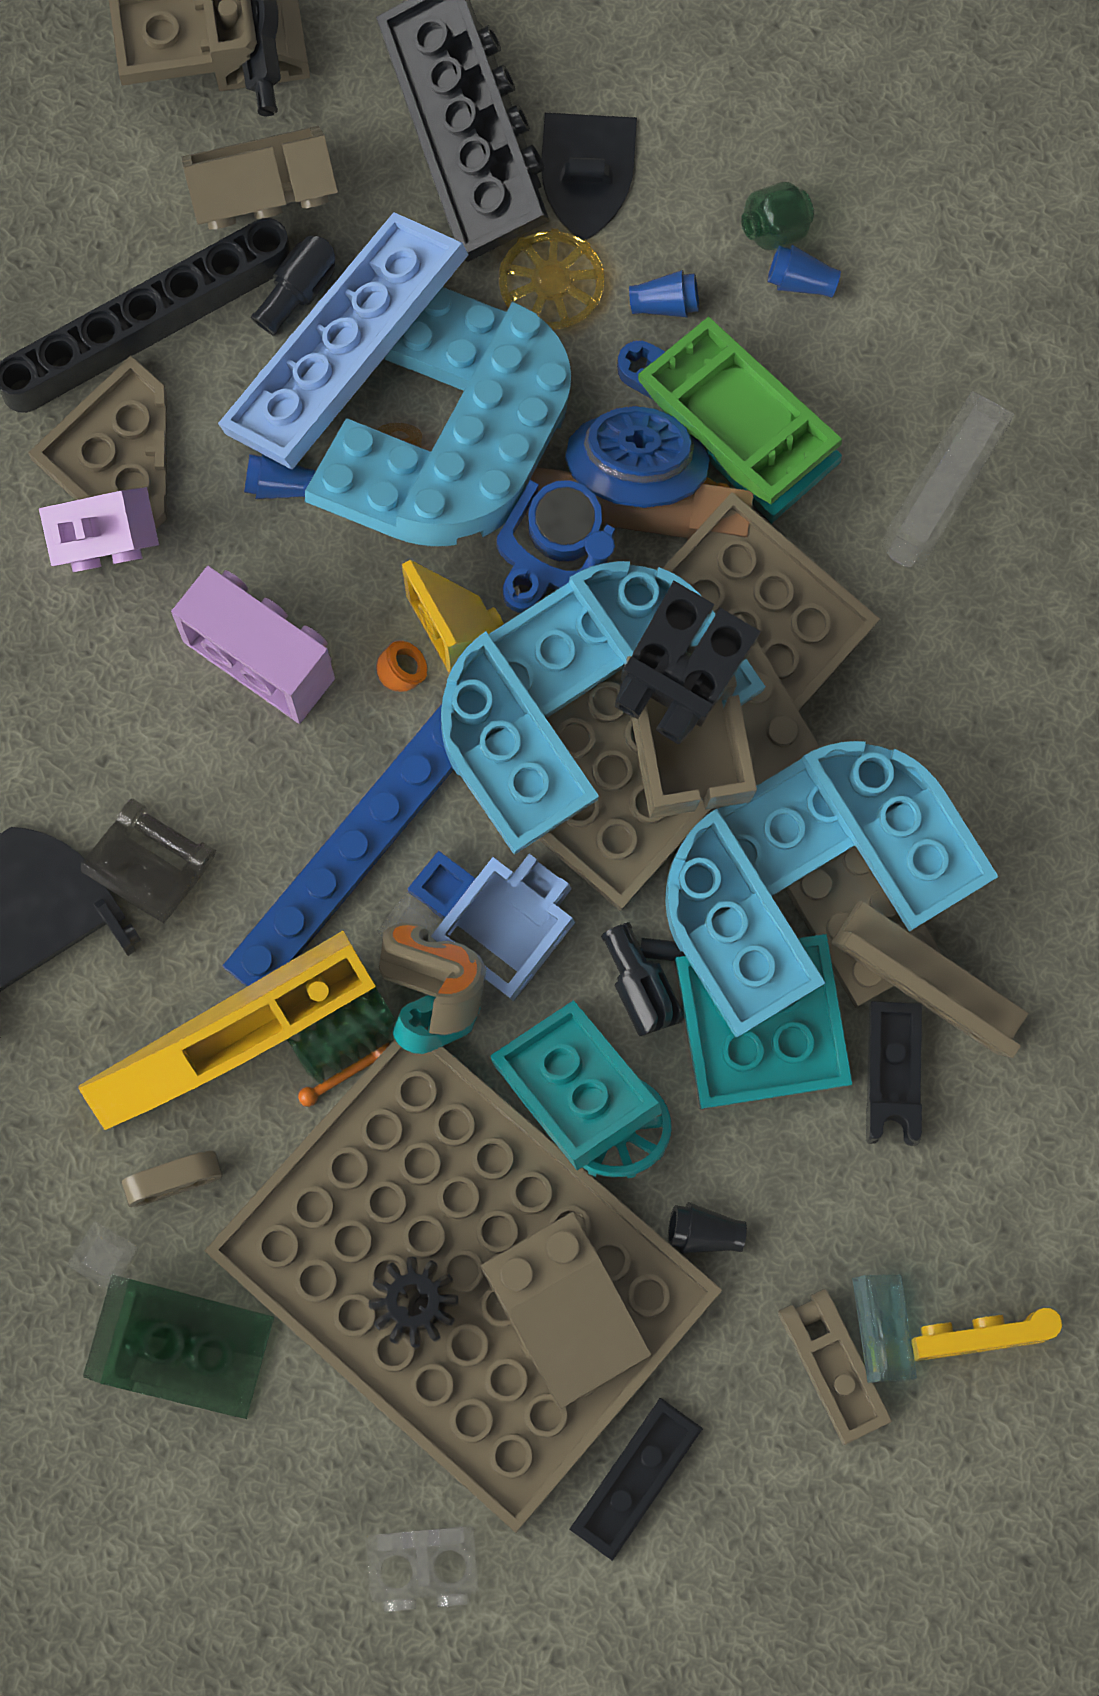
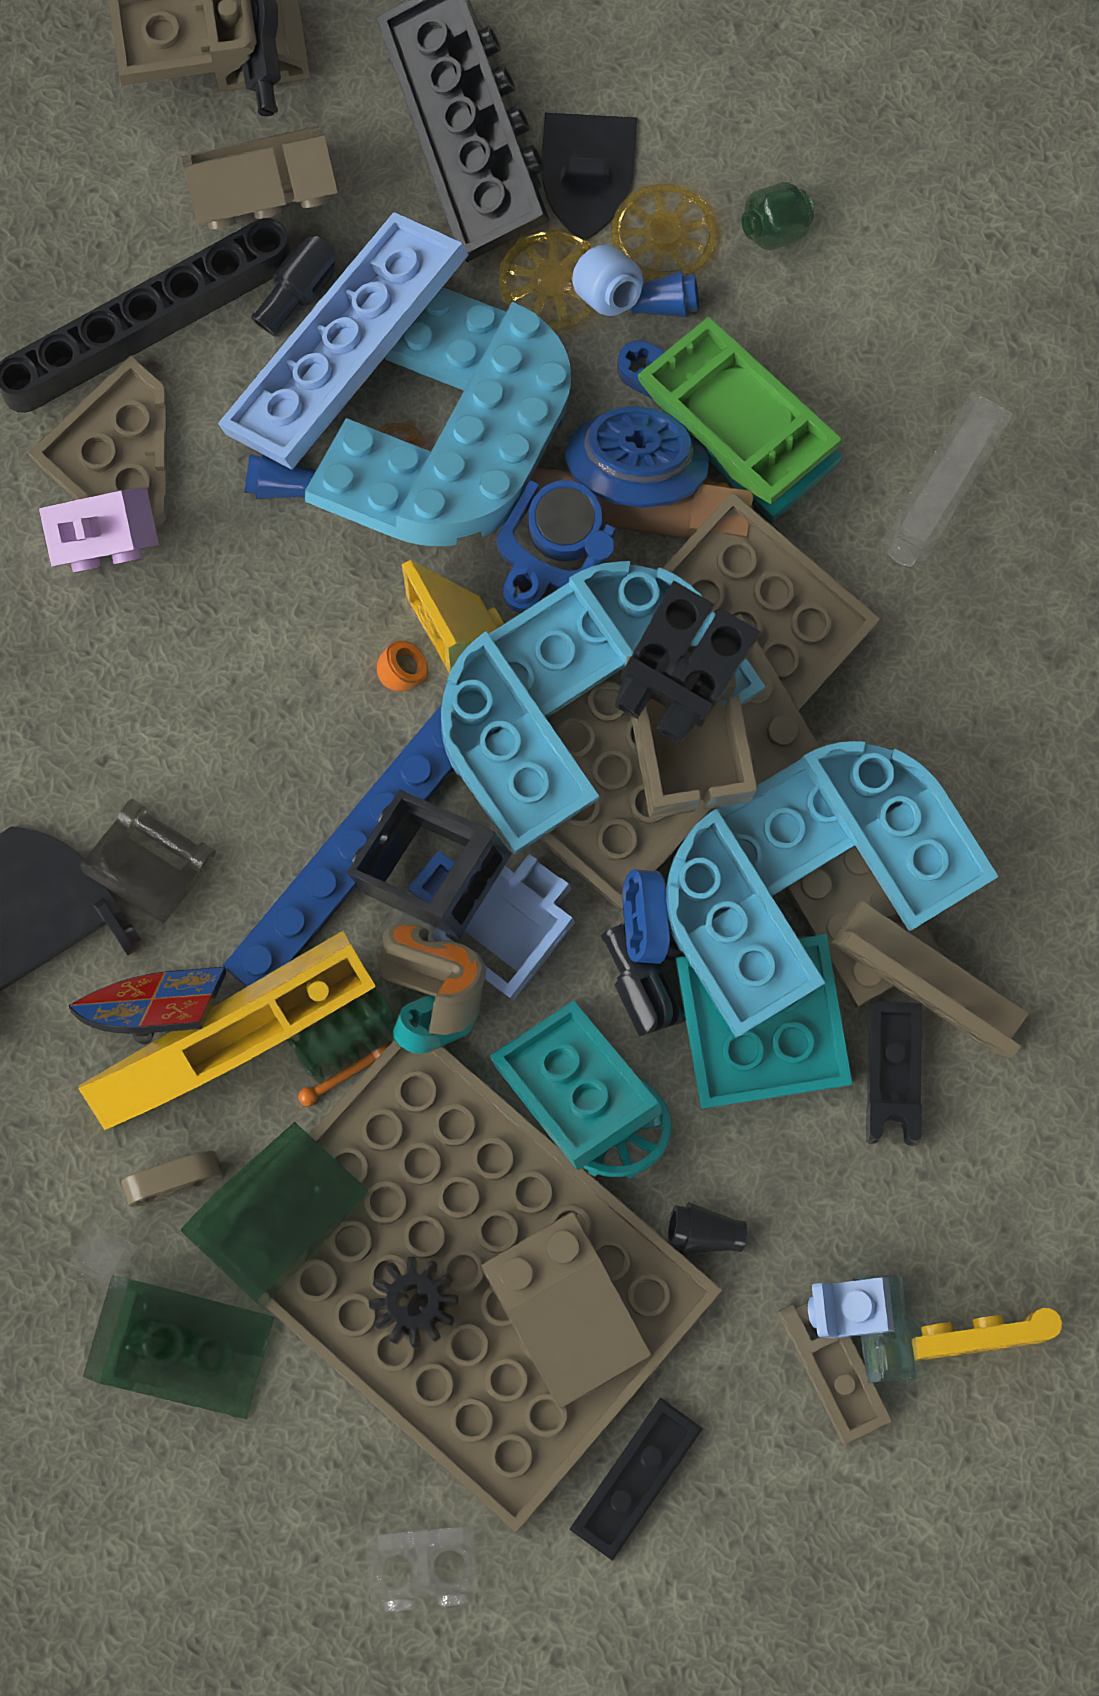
lavender brick [171,565,335,724] -> none
blue cone [767,245,841,298] -> none
none -> shield [68,967,226,1044]
none -> clear green slope [180,1122,370,1308]
none -> black window [347,790,512,939]
none -> light blue head [572,244,643,316]
none -> clear yellow wheel [611,184,716,281]
none -> blue beam [623,869,670,964]
none -> light blue bracket [808,1277,895,1339]

